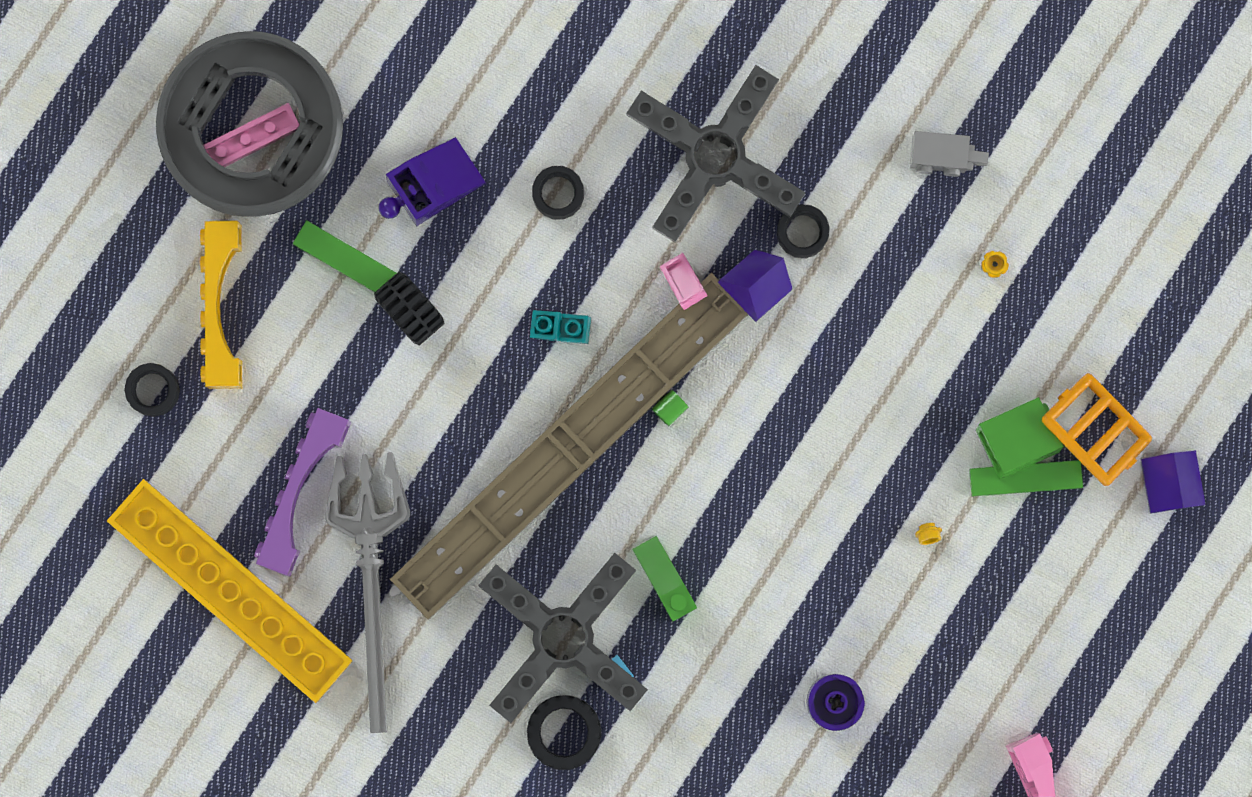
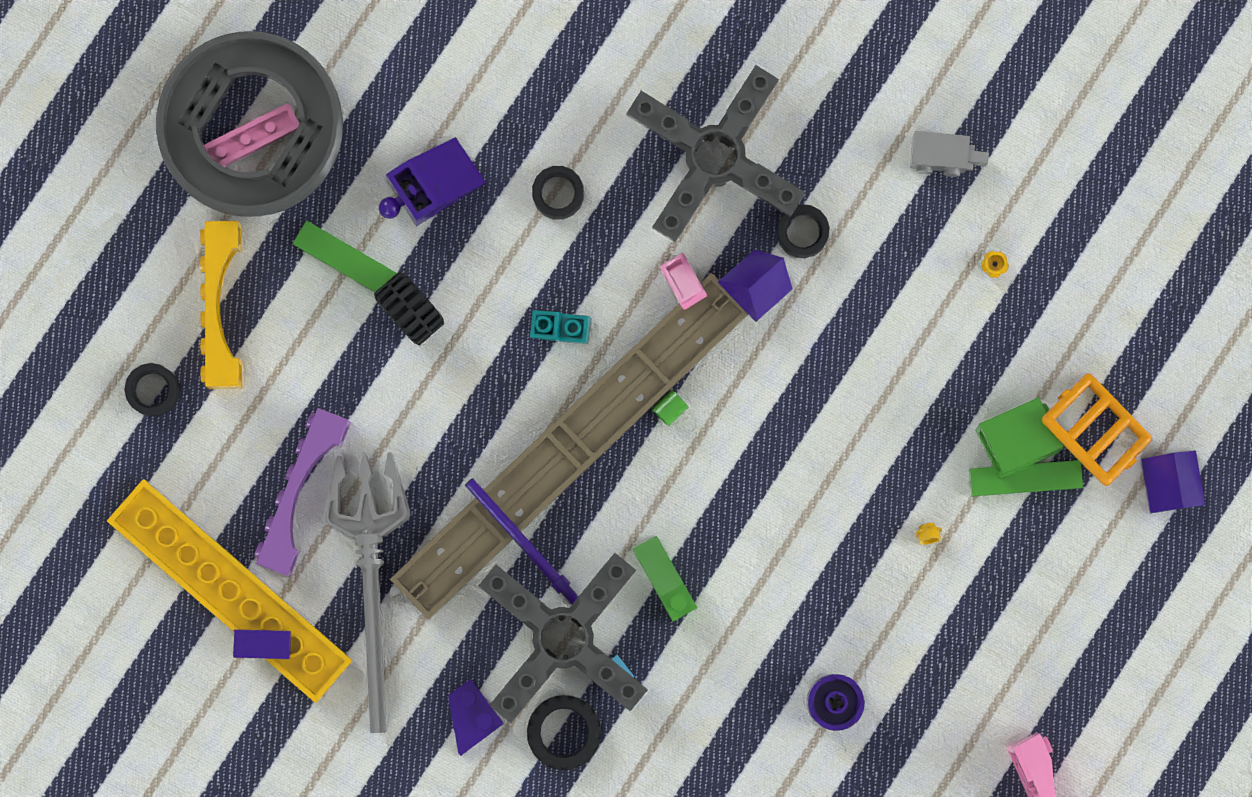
none -> dark purple tile [233,630,291,659]
none -> dark purple wing [448,679,504,756]
none -> dark purple bar [465,478,579,605]

